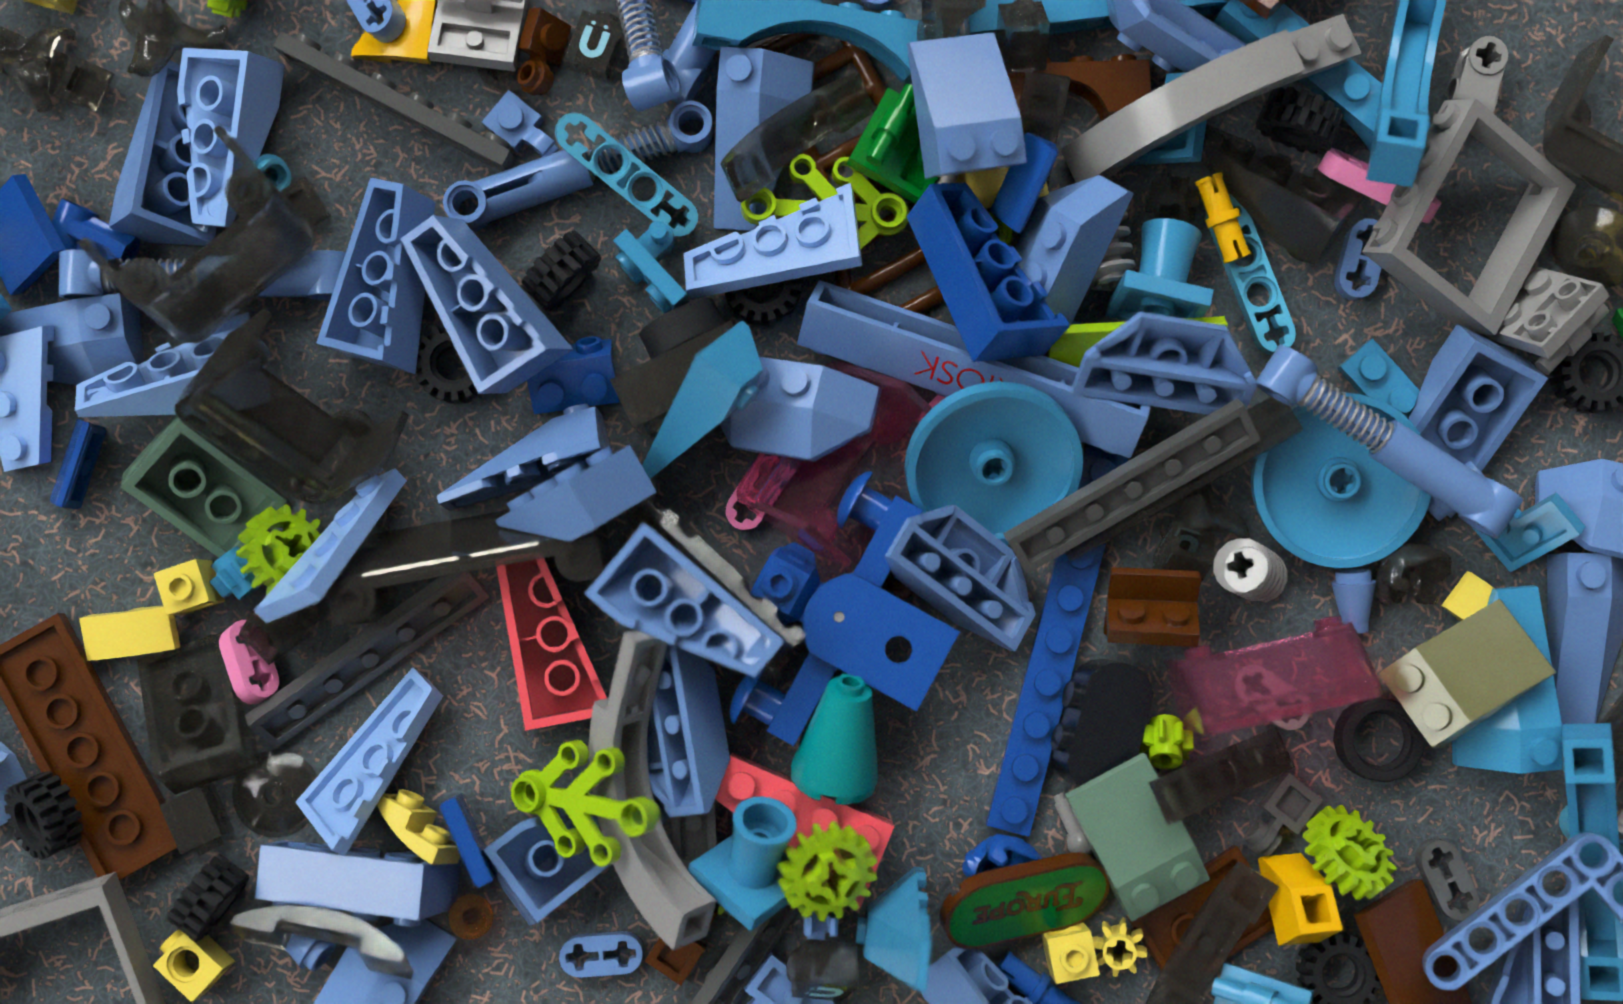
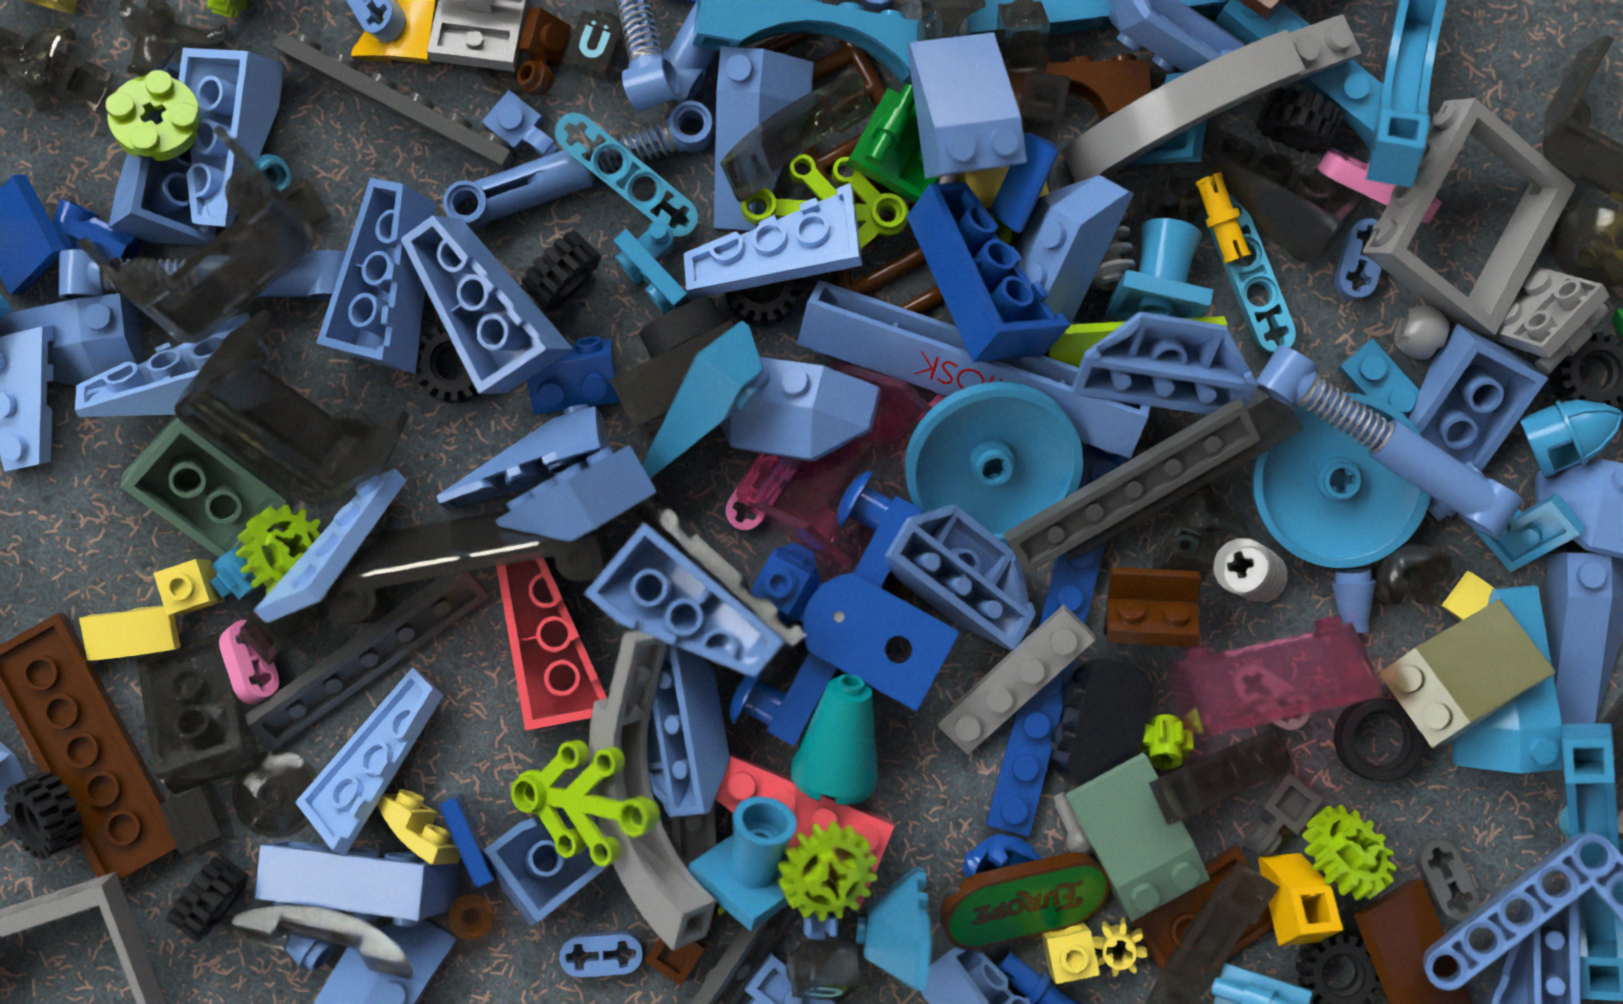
blue slope [50,419,107,509] -> none
light yellow brick [153,929,235,1002] -> none
light grey piece [1445,36,1508,113] -> none
none -> lime plate [106,70,202,161]
none -> light grey plate [937,604,1096,755]
none -> light grey piece [1394,306,1449,360]
none -> dark azure helmet [1519,400,1623,478]

